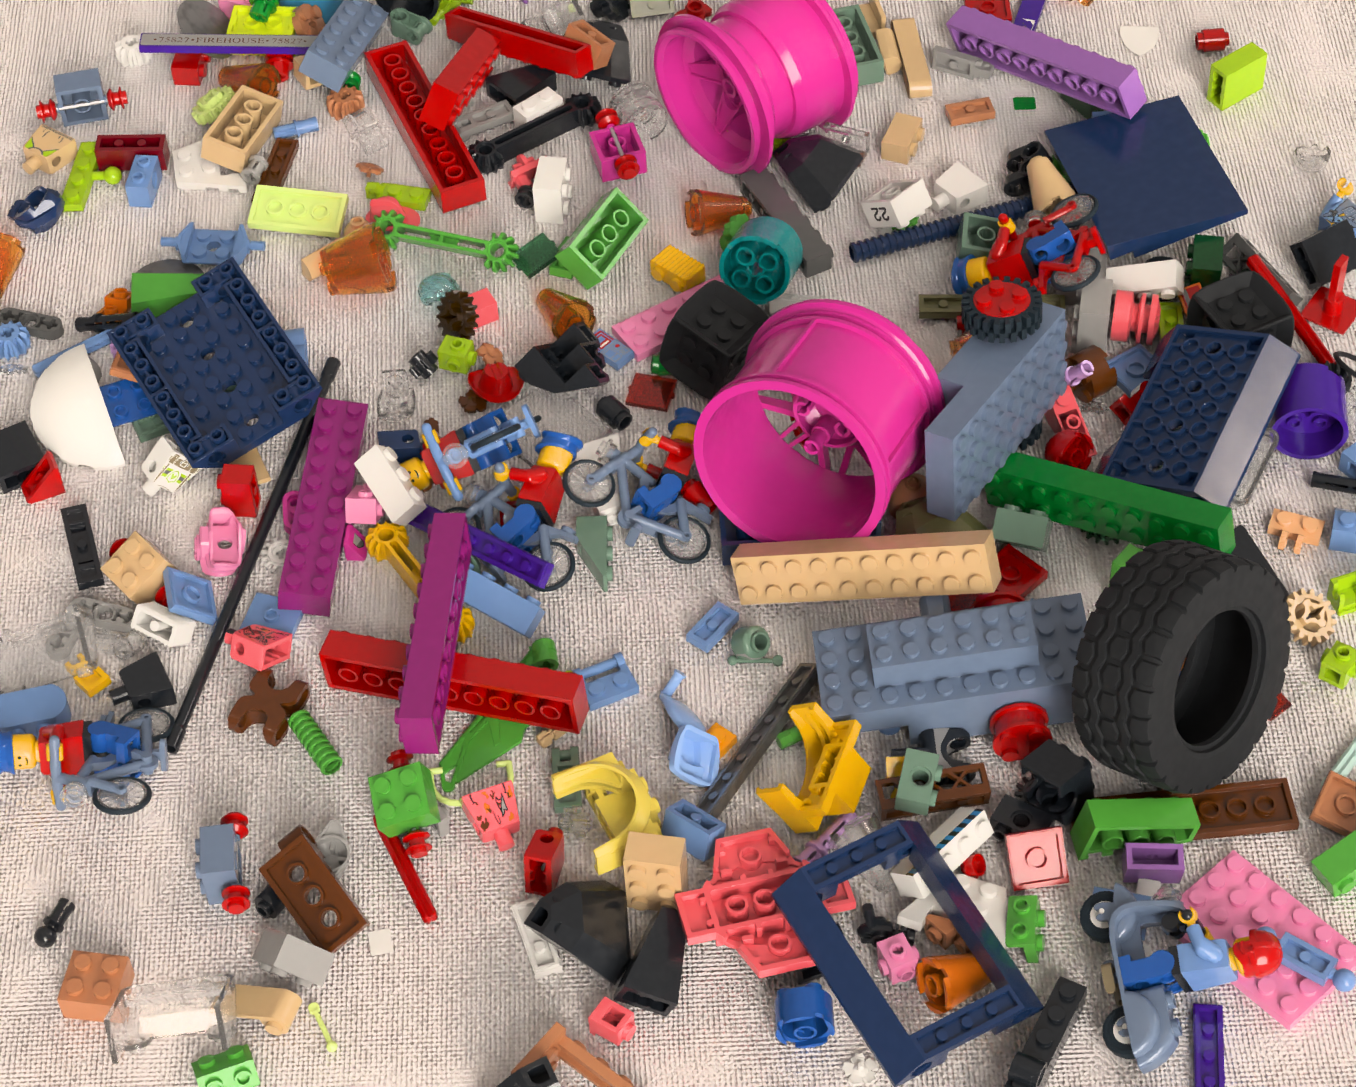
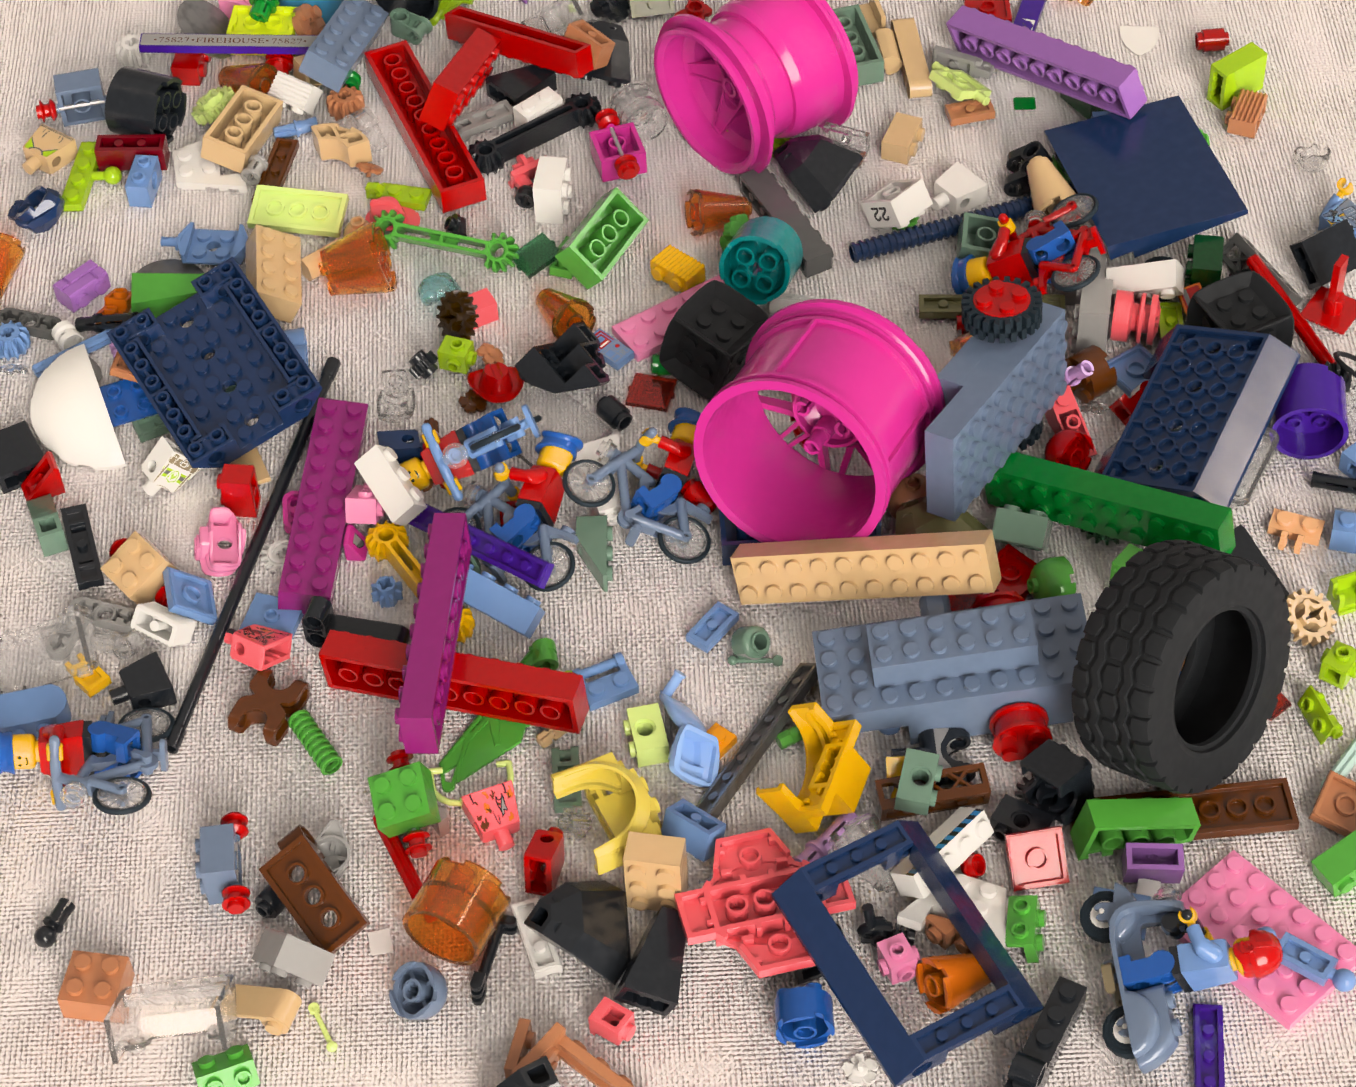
none -> sand green slope [26,494,69,558]
none -> white wheel [51,320,84,350]
none -> medium lavender brick [53,259,111,313]
none -> black brick [105,66,187,144]
none -> tan brick [246,224,302,323]
none -> white brick [267,71,323,116]
none -> black beam [302,596,410,648]
none -> tan brick [311,123,372,168]
none -> medium blue gear [371,576,403,608]
none -> sand blue cylinder [389,961,448,1020]
none -> clear orange brick [402,857,511,965]
none -> black plate [444,213,467,236]
none -> black hinge [470,915,517,1005]
none -> nougat plate [504,1018,536,1078]
none -> yellowish green brick [623,703,669,768]
none -> yellowish green plate [929,61,992,106]
none -> bright green cylinder [1027,556,1076,599]
none -> nougat brick [1224,88,1268,139]
none -> lime hinge [1297,685,1343,745]

